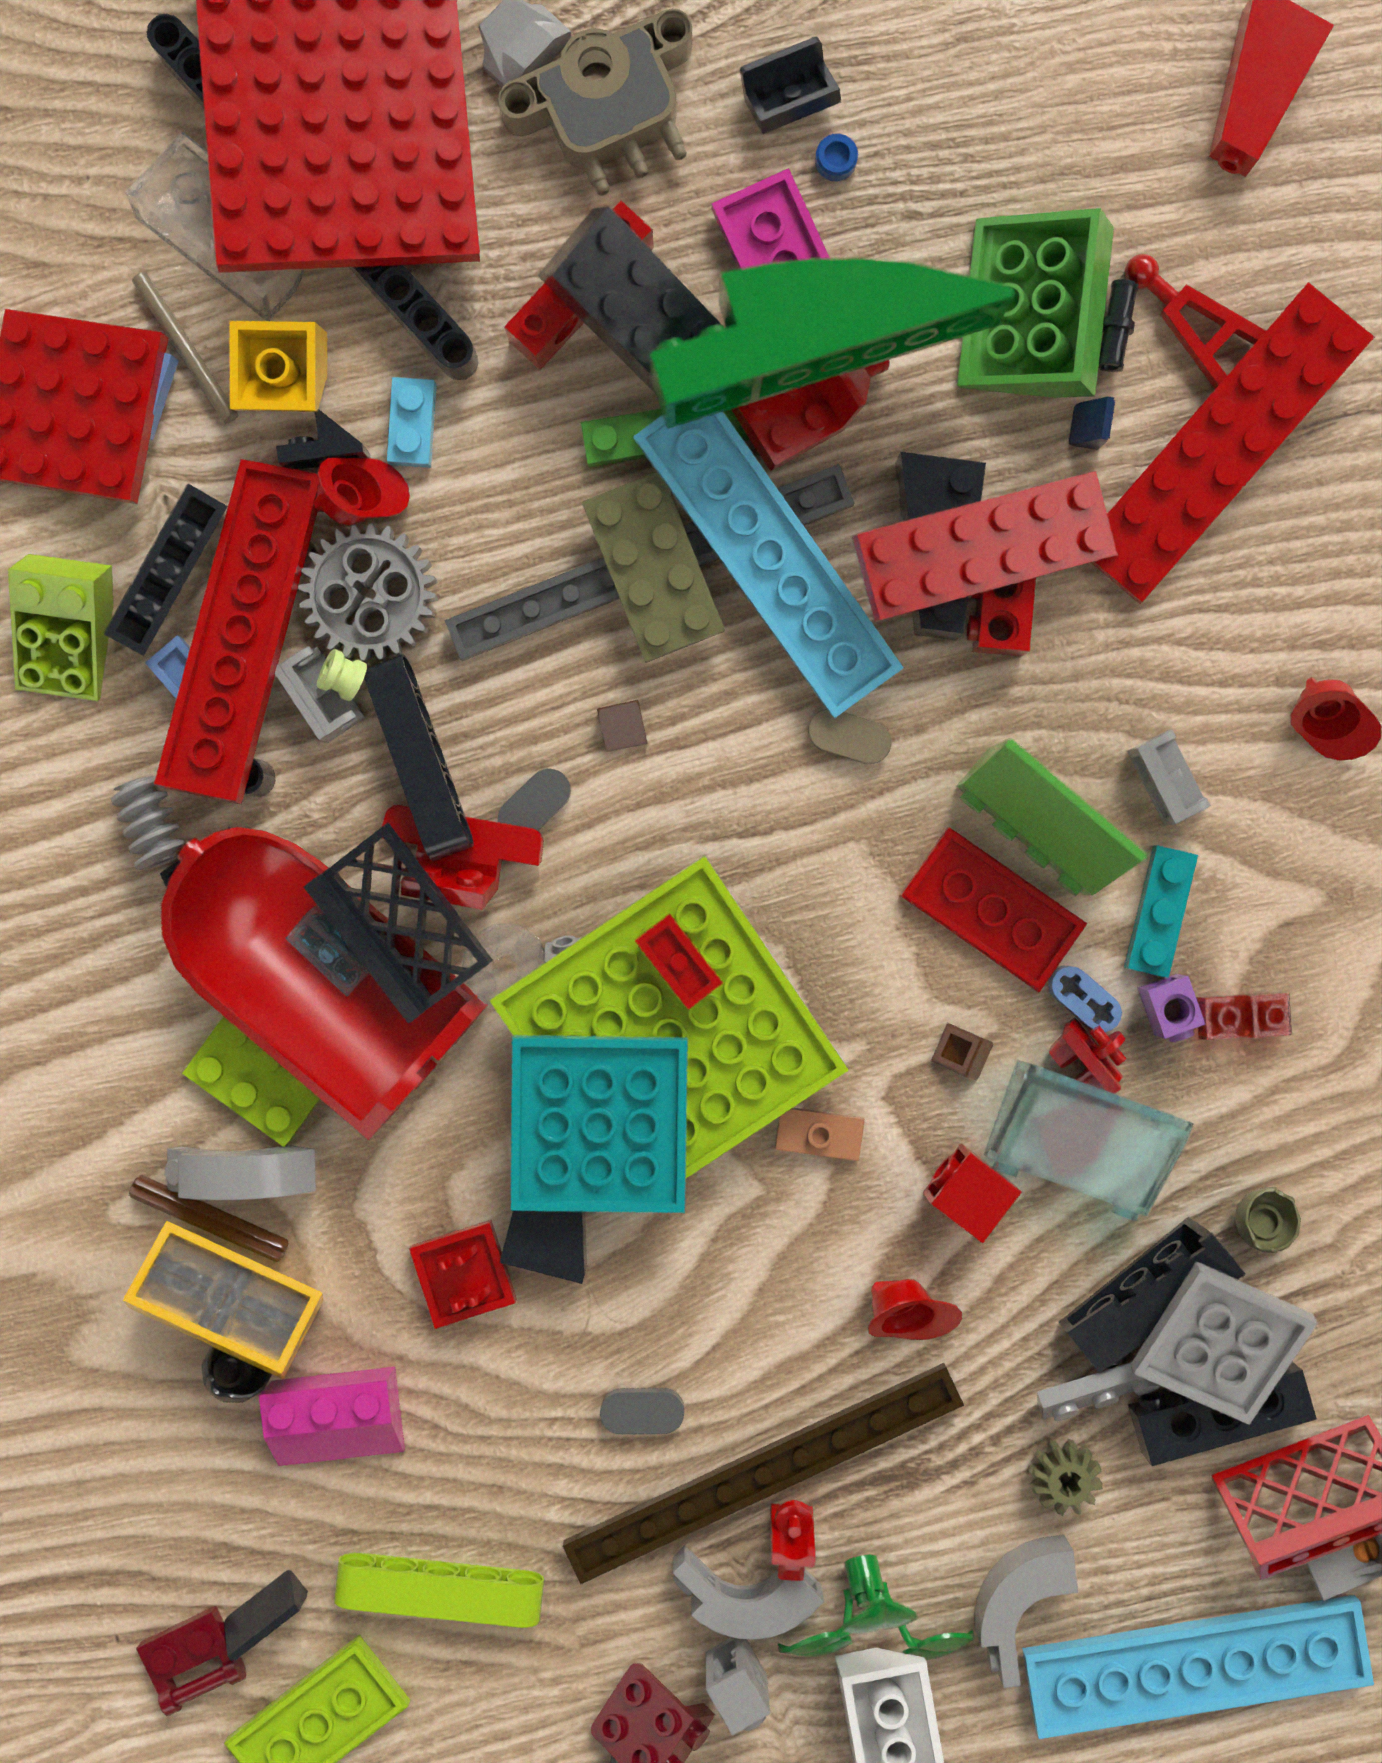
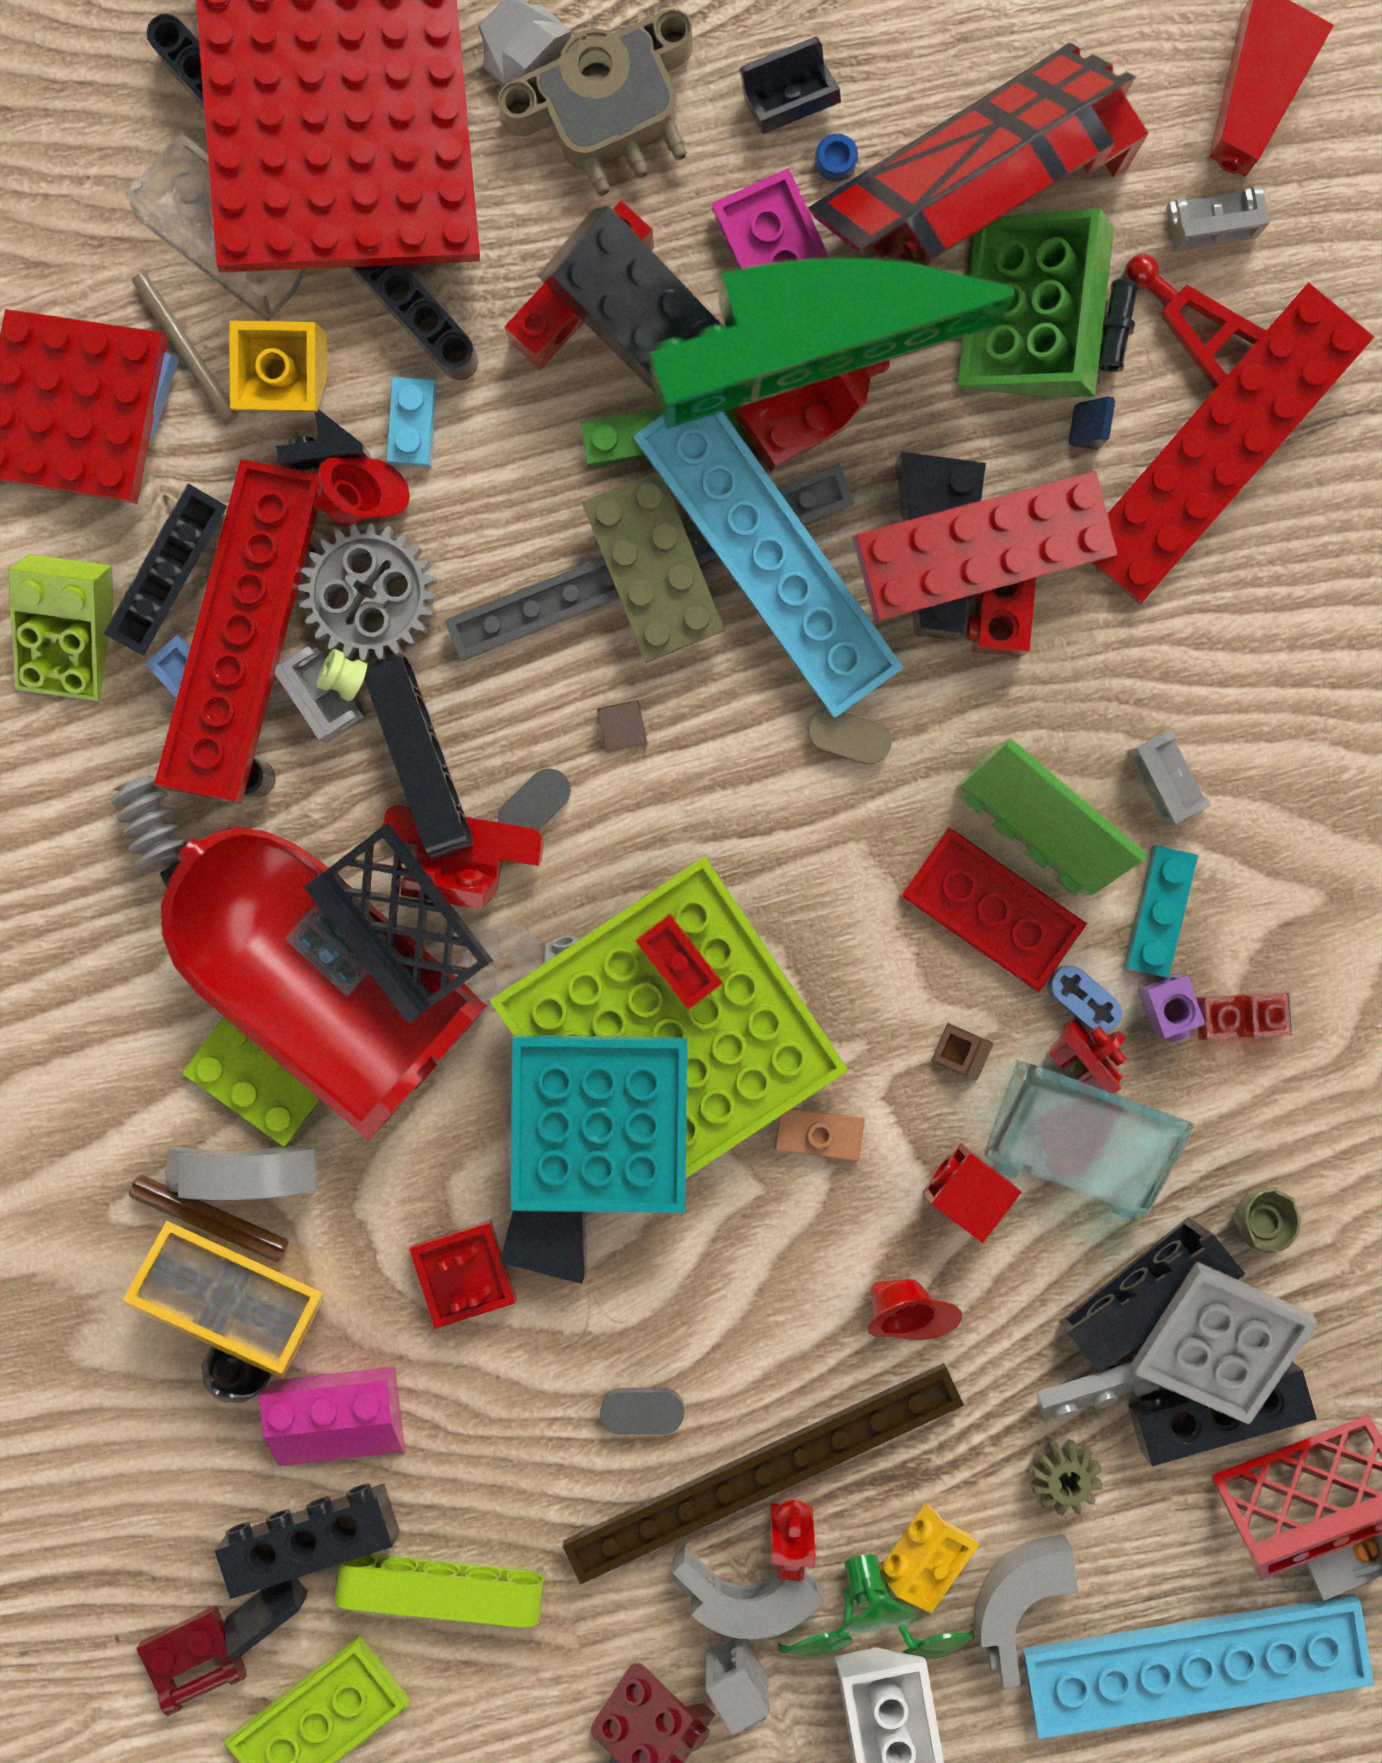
red piece [1290,677,1382,761] -> none
none -> black brick [215,1483,400,1599]
none -> red panel [808,43,1149,268]
none -> yellow bracket [880,1504,980,1614]
none -> light grey hinge [1167,185,1270,252]

